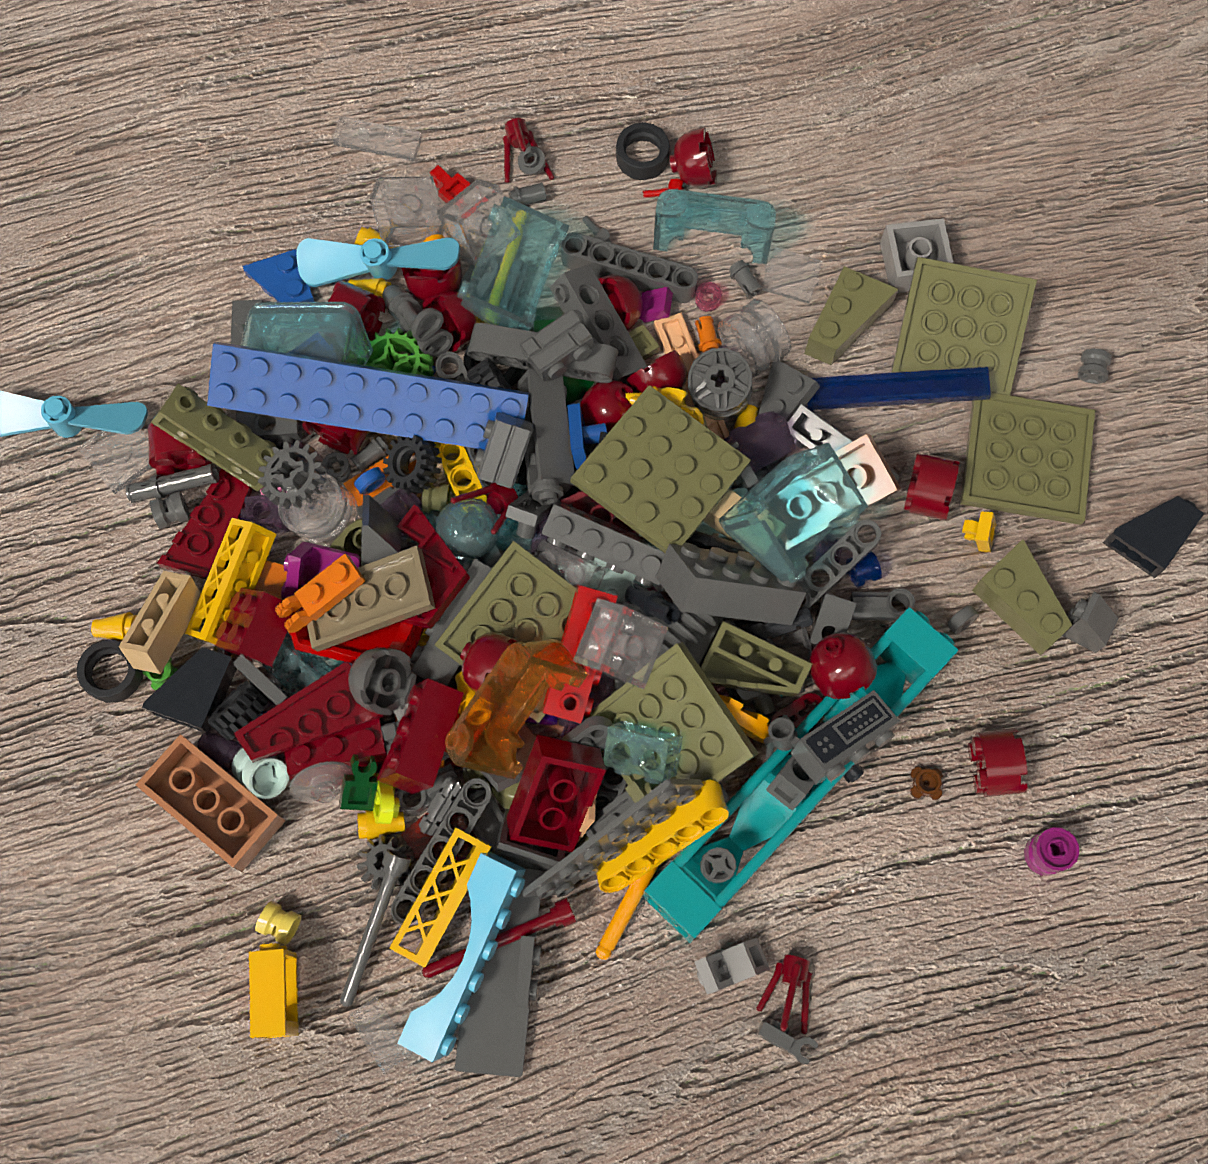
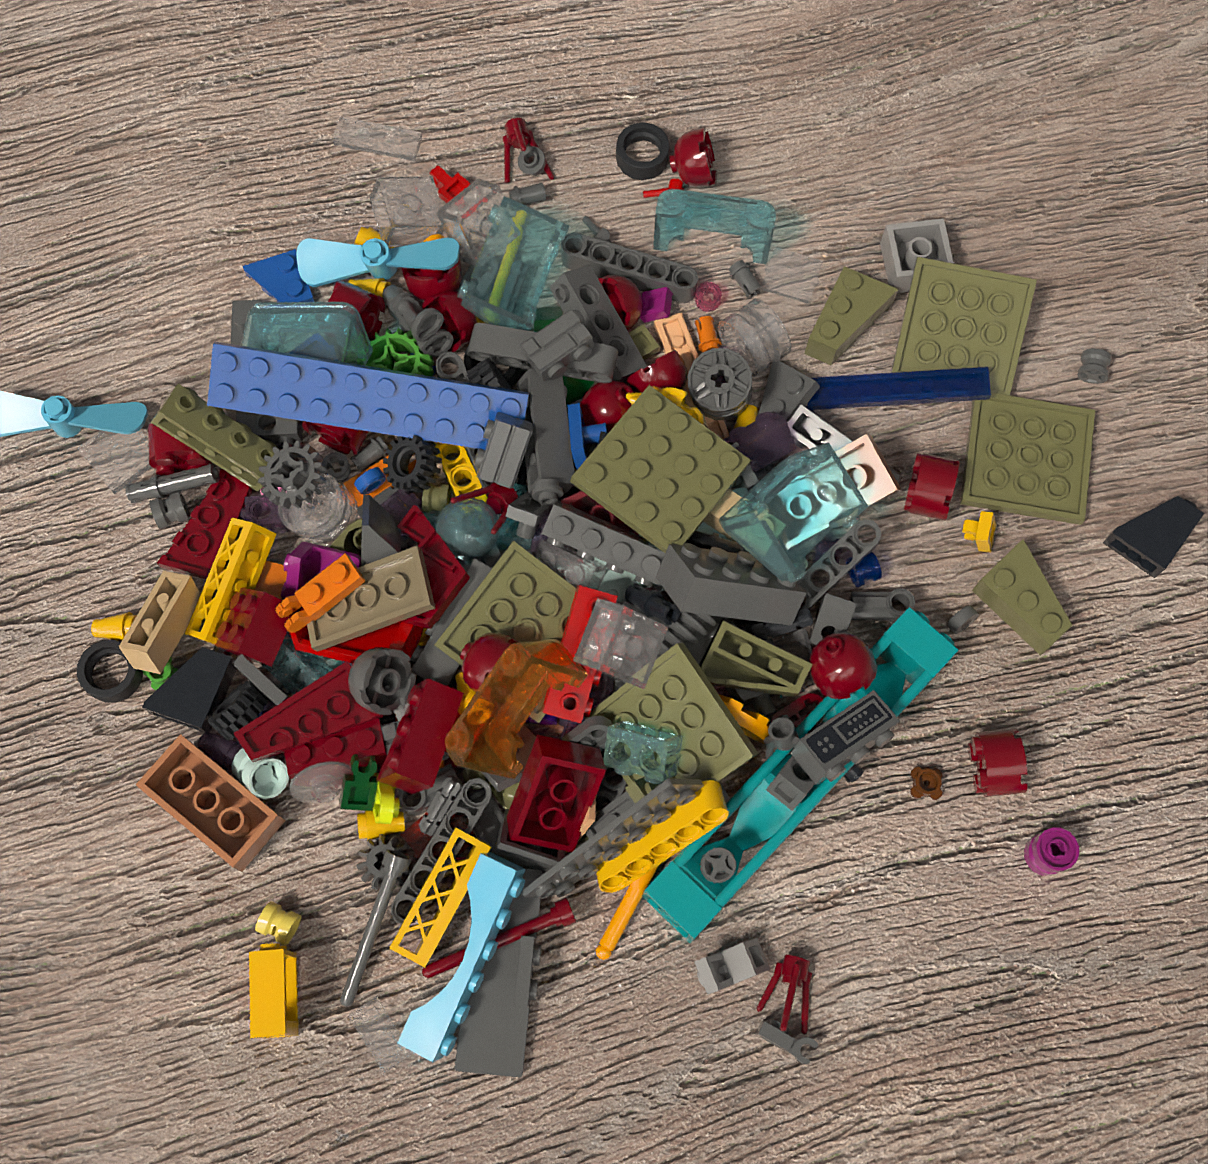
dark grey slope [1062,592,1119,653] -> none

